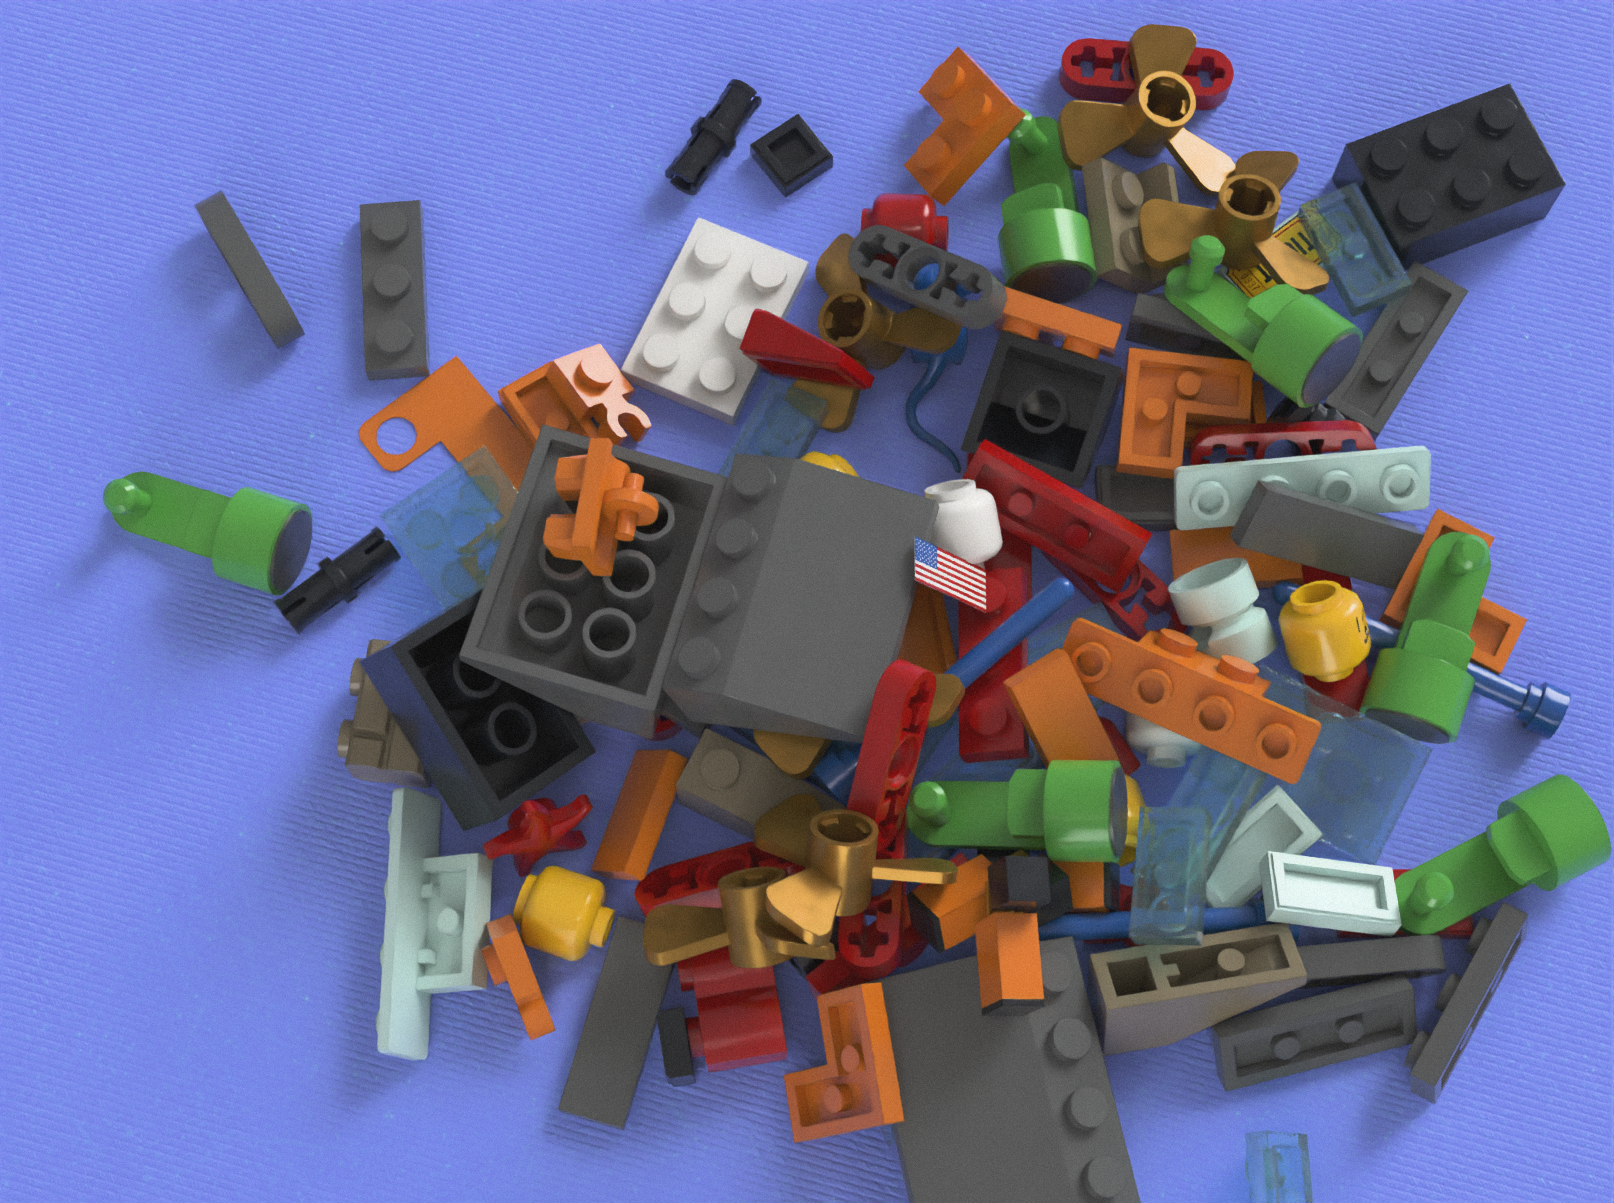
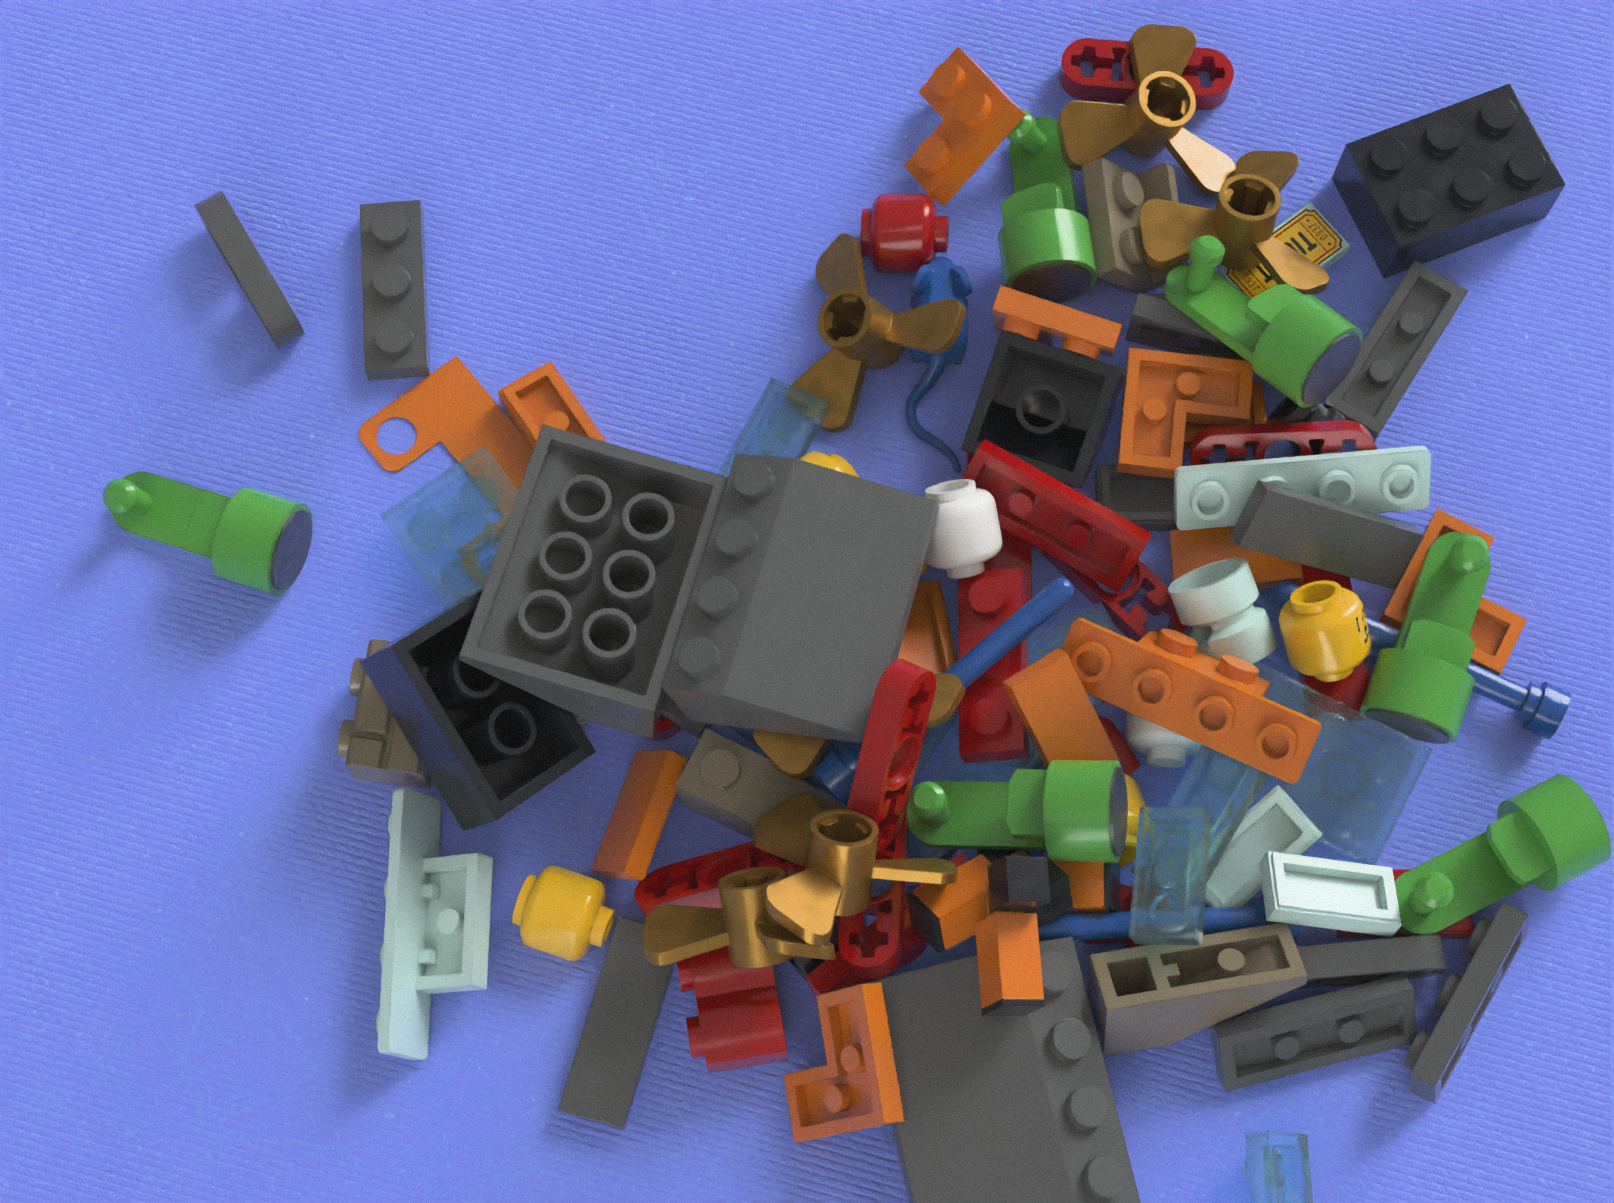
black pin [274,526,401,635] -> none
orange plate [480,914,556,1040] -> none
red animal [482,794,593,877] -> none
orange hips [543,438,659,576] -> none
orange plate [545,344,651,446] -> none
white plate [621,217,809,426] -> none
black tile [656,1007,696,1087] -> none
black pin [665,79,762,195] -> none
red slope [739,308,875,390] -> none
black tile [750,114,833,198] -> none
dark grey beam [848,225,1007,330] -> none
sticker [914,536,986,613] -> none
clear light blue plate [1297,182,1412,317] -> none

